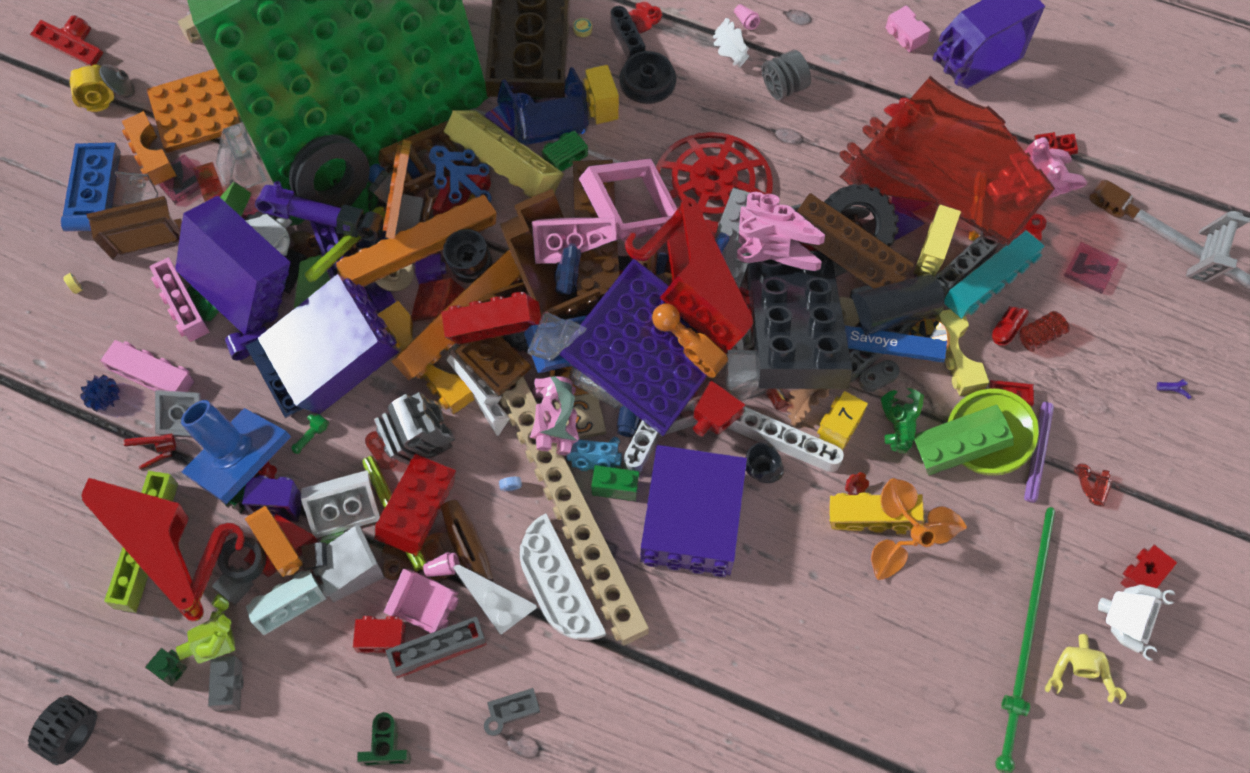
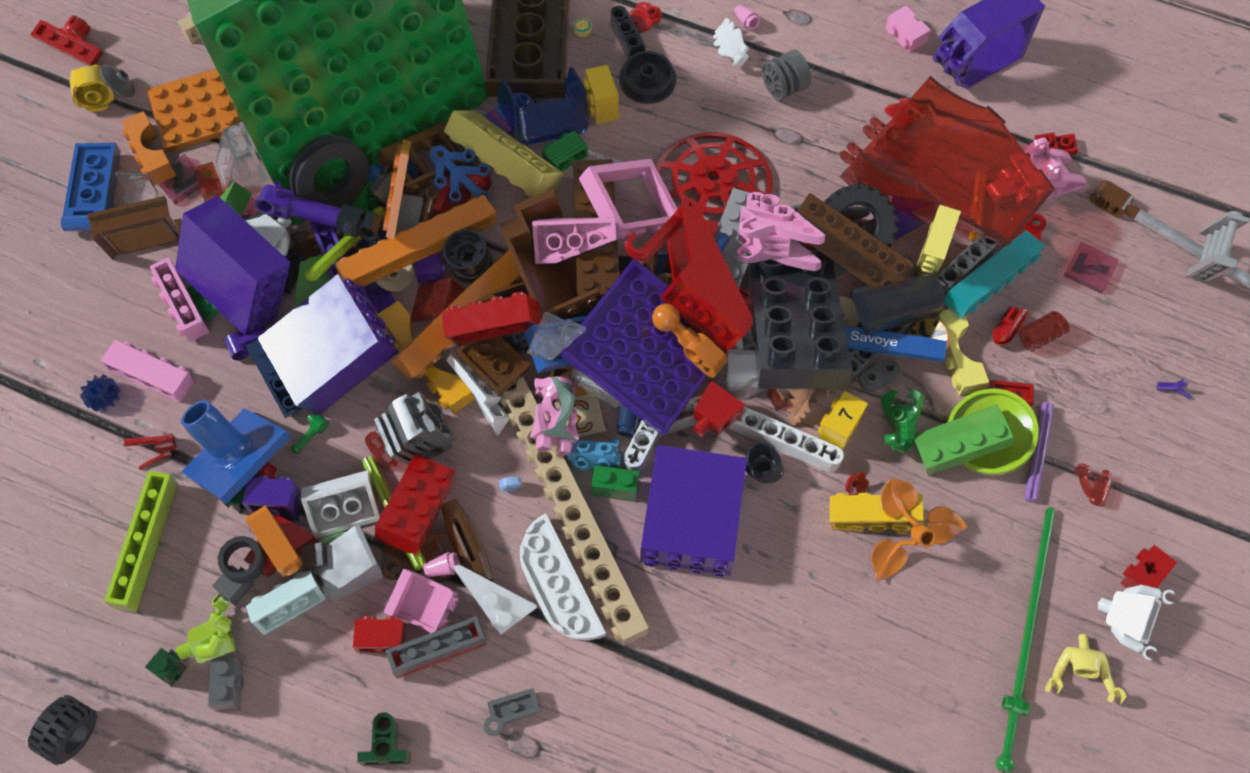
light yellow tile [63,272,83,294] -> none
red piece [81,478,245,622] -> none
light grey slope [155,390,202,436] -> none
dark blue rock [554,243,581,295] -> none

